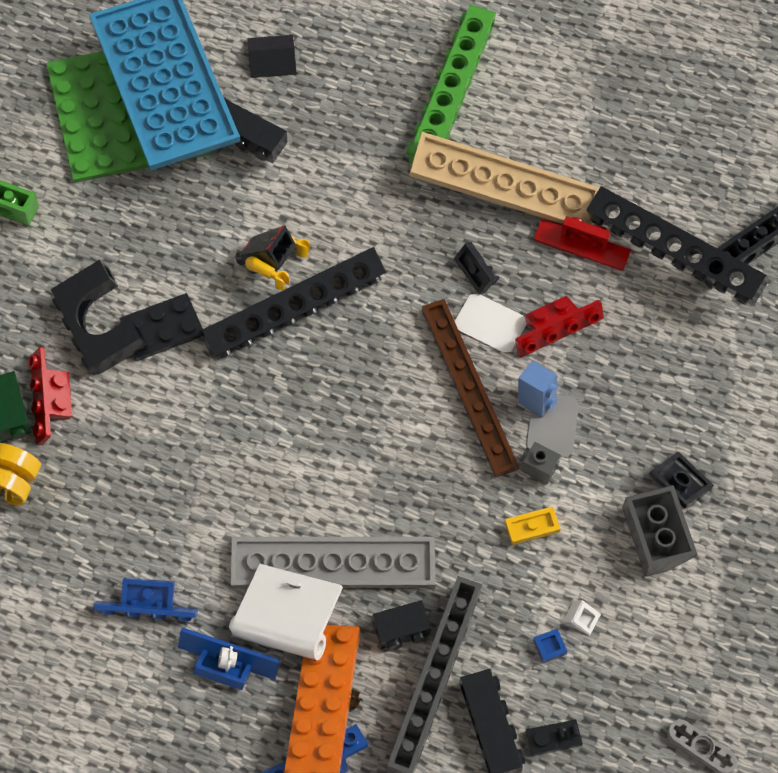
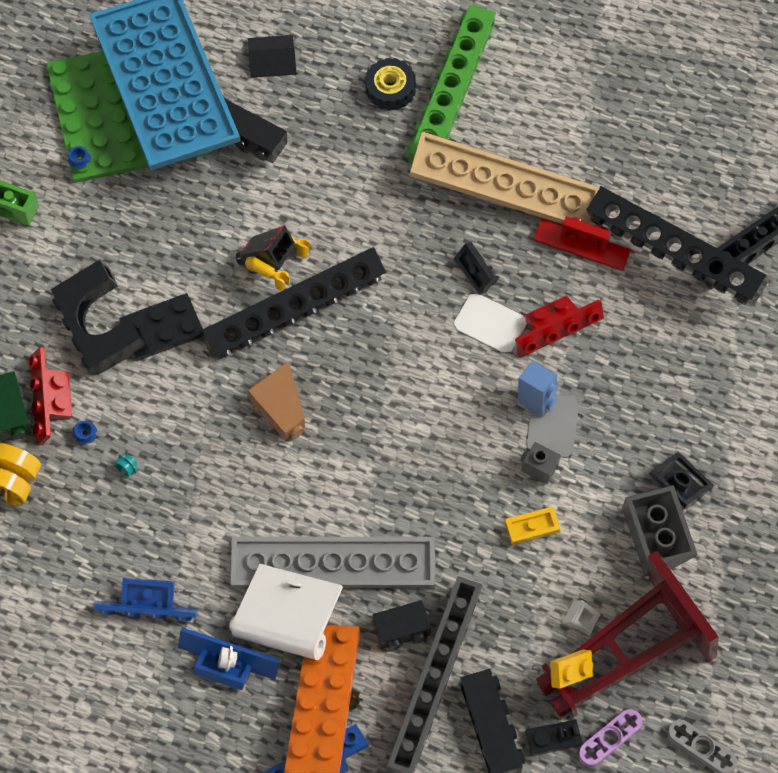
reddish brown plate [422,299,519,478] -> none
blue plate [533,628,568,663] -> none
none -> blue plate [68,146,91,169]
none -> blue plate [72,421,97,444]
none -> teal plate [114,454,137,477]
none -> medium nougat slope [248,362,305,441]
none -> black wheel [365,58,416,111]
none -> dark red piece [536,551,719,718]
none -> yellow plate [550,649,593,689]
none -> lavender beam [578,709,642,767]

